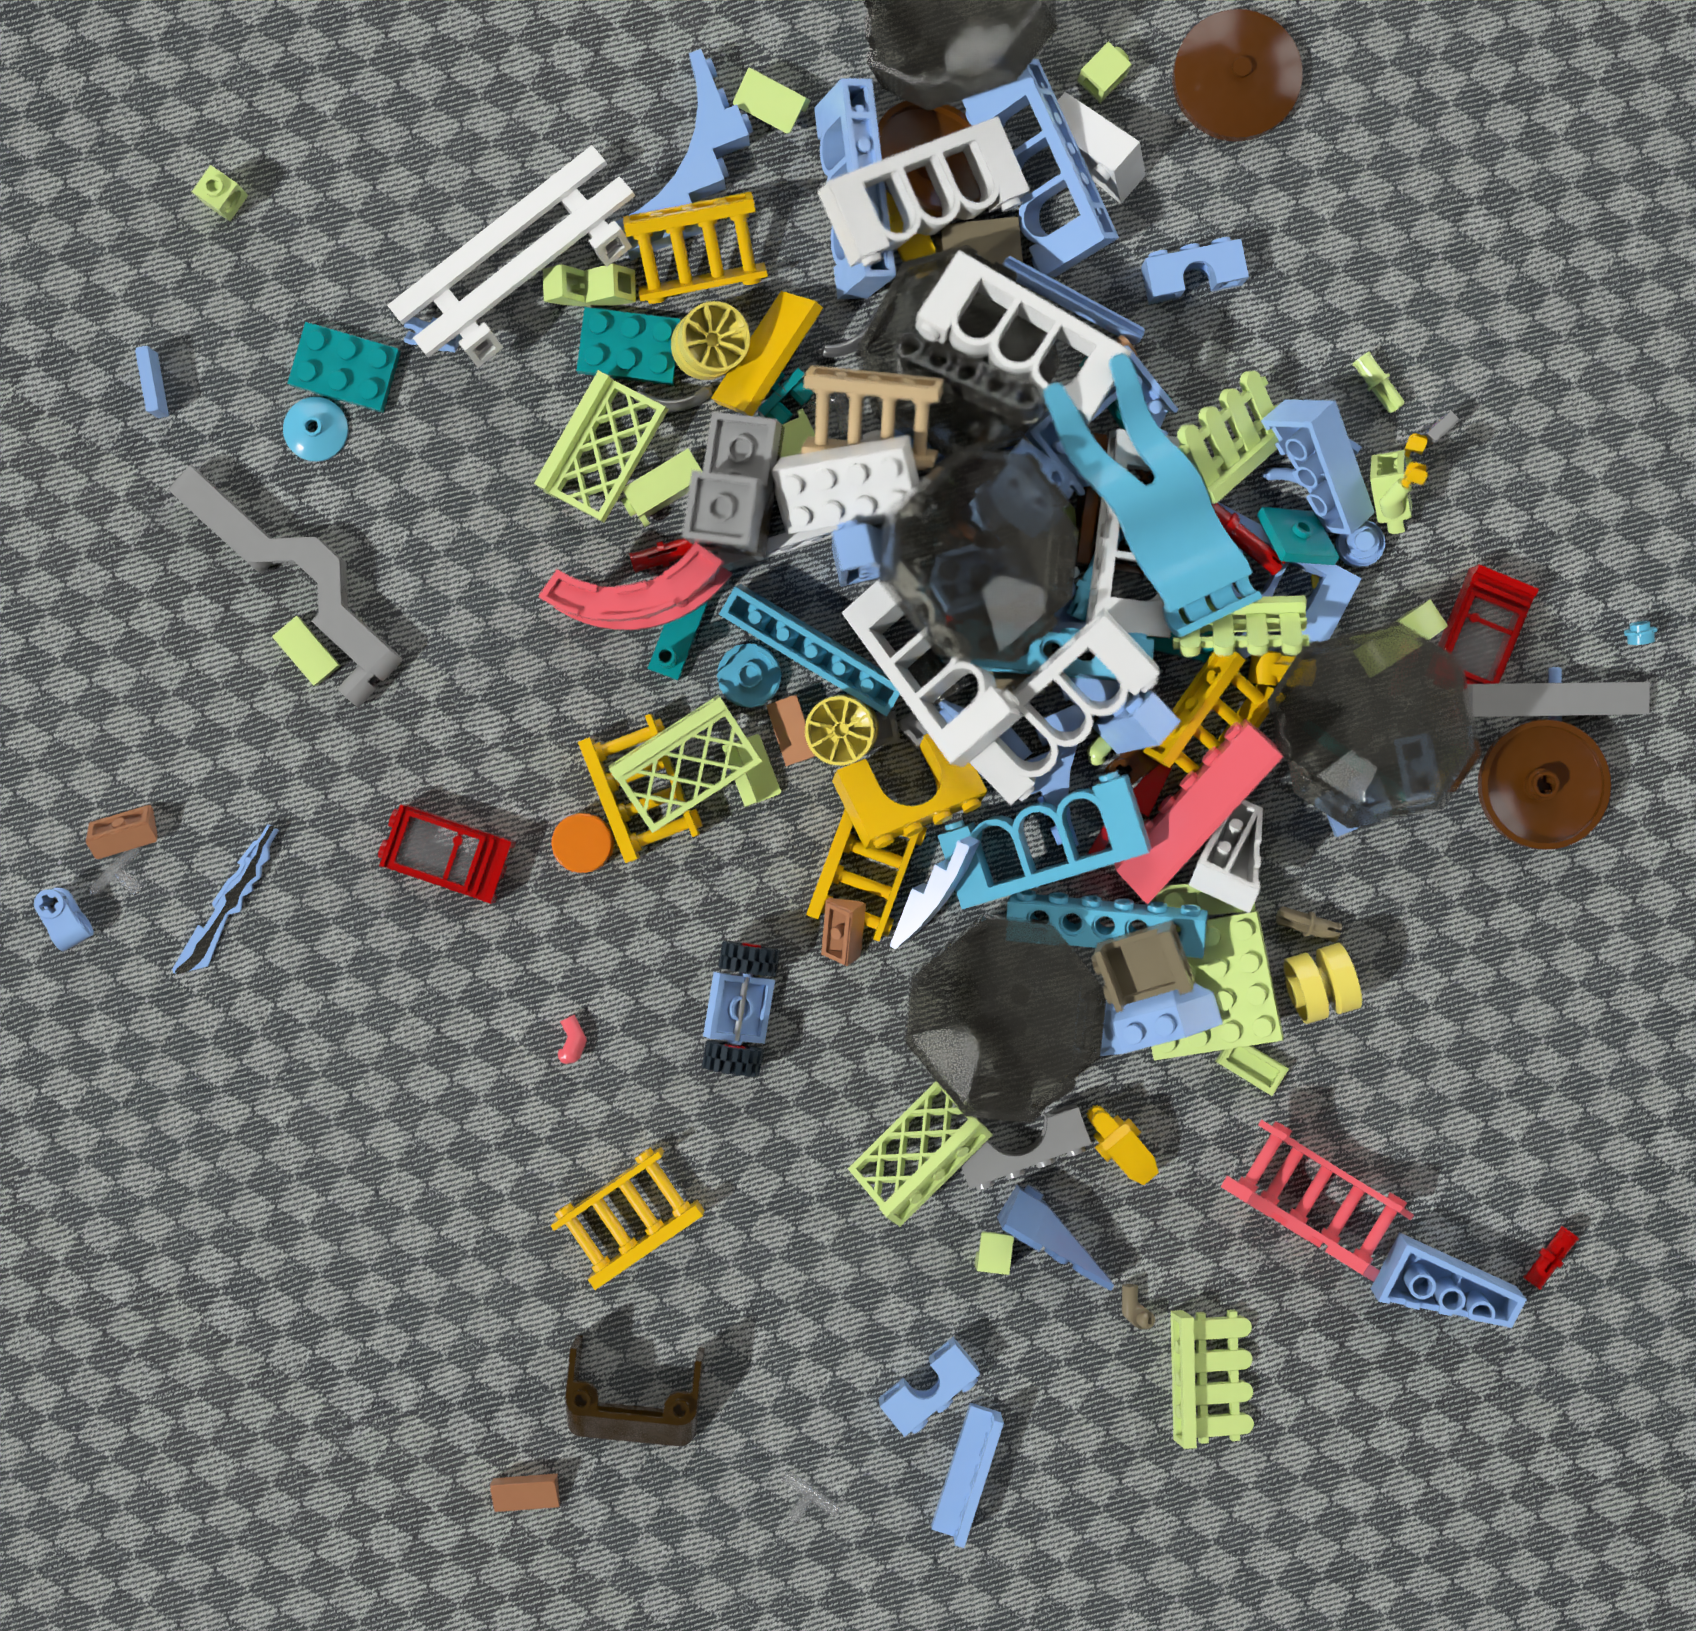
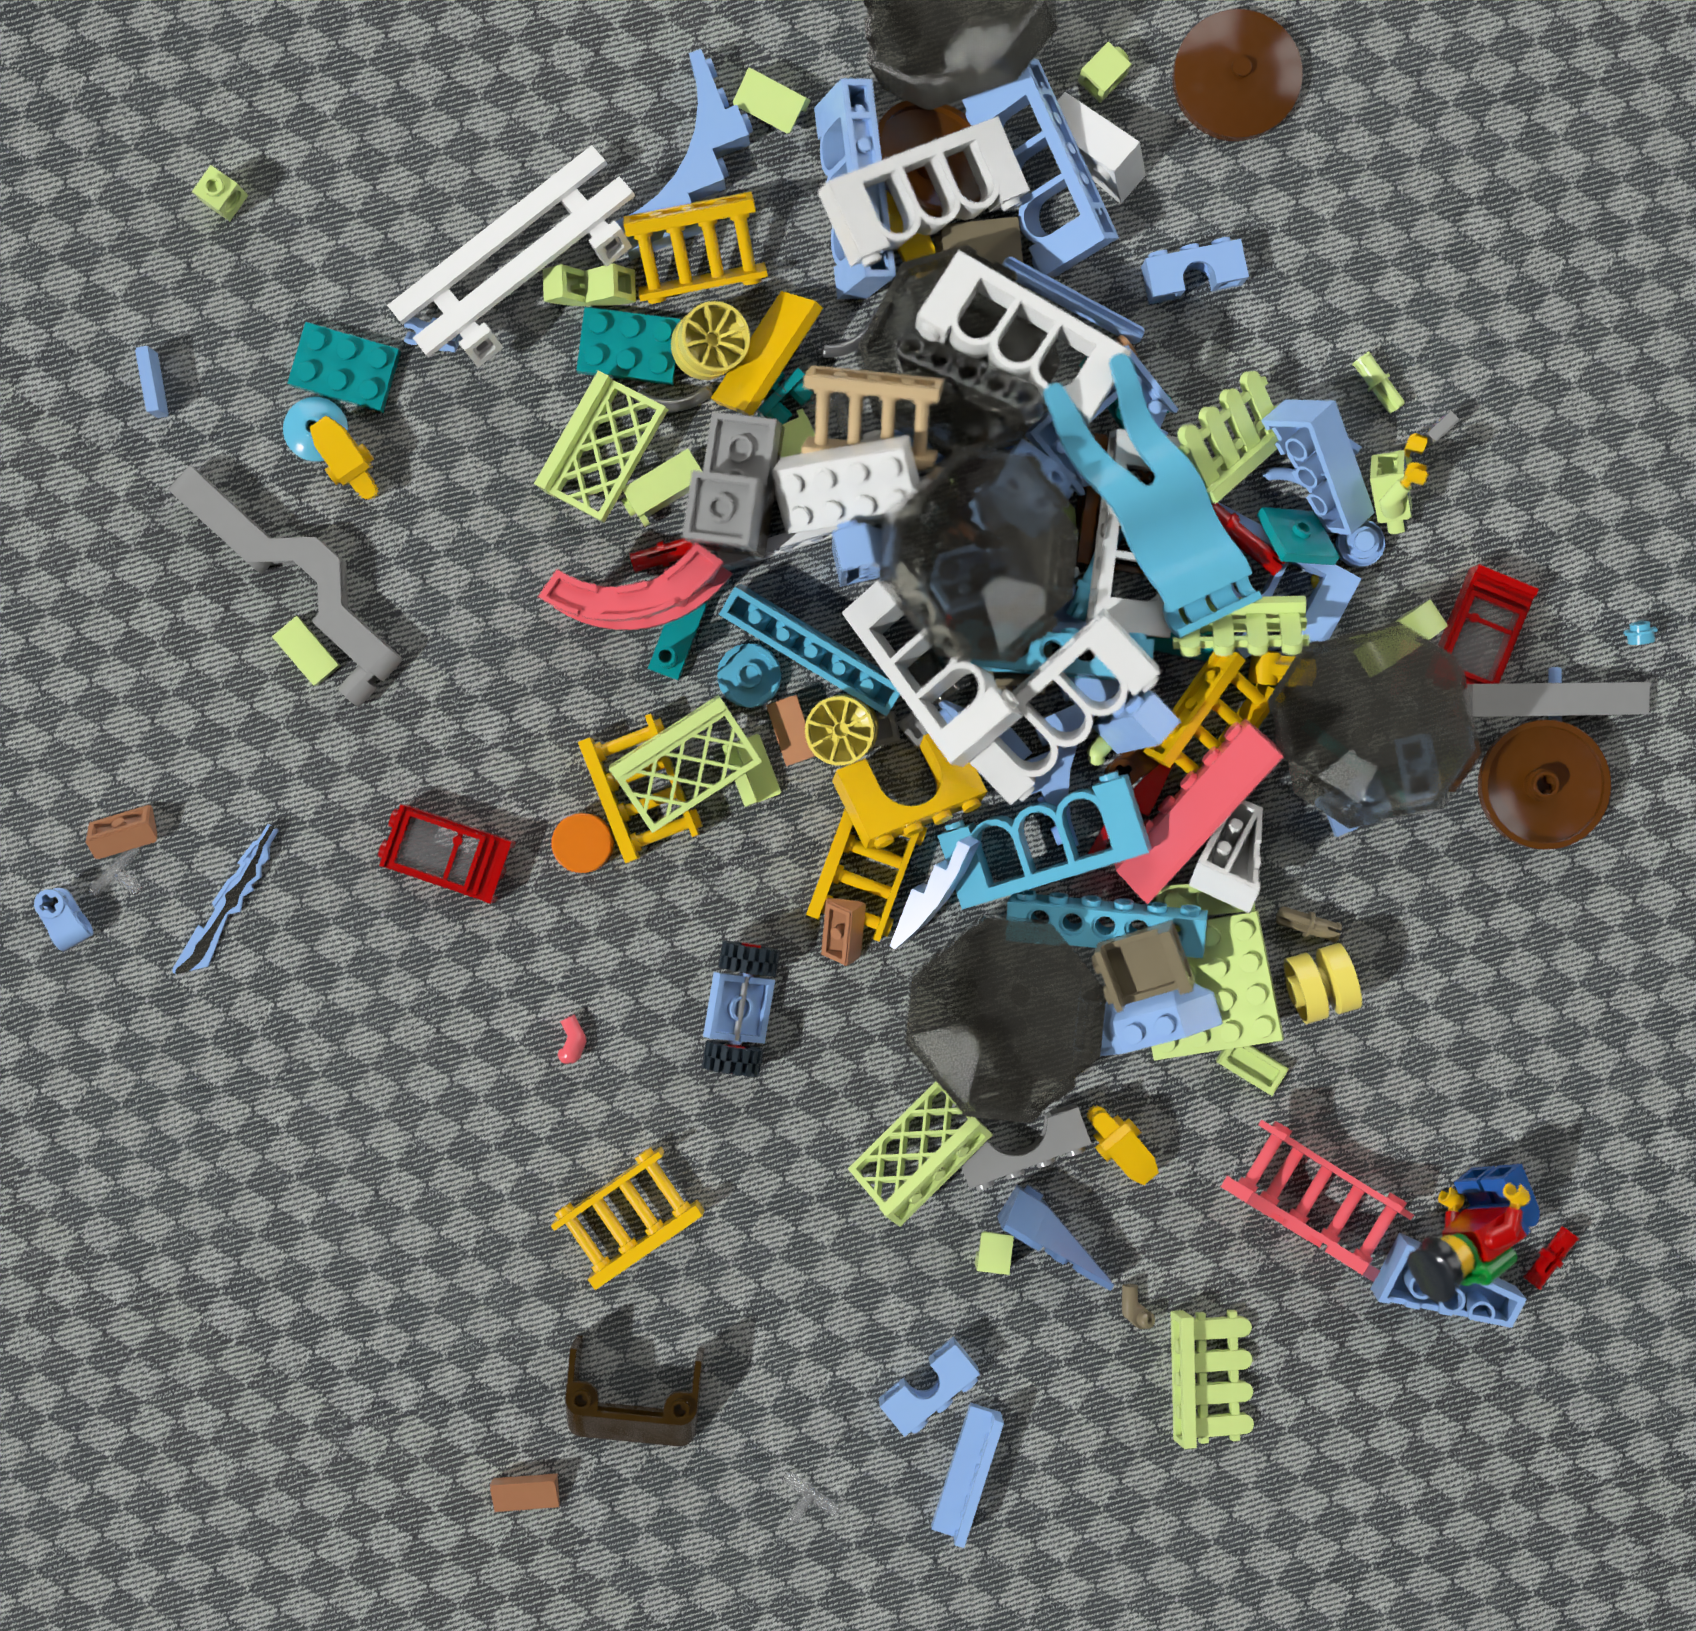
none -> yellow hinge [310,416,379,500]
none -> piece [1408,1164,1540,1302]

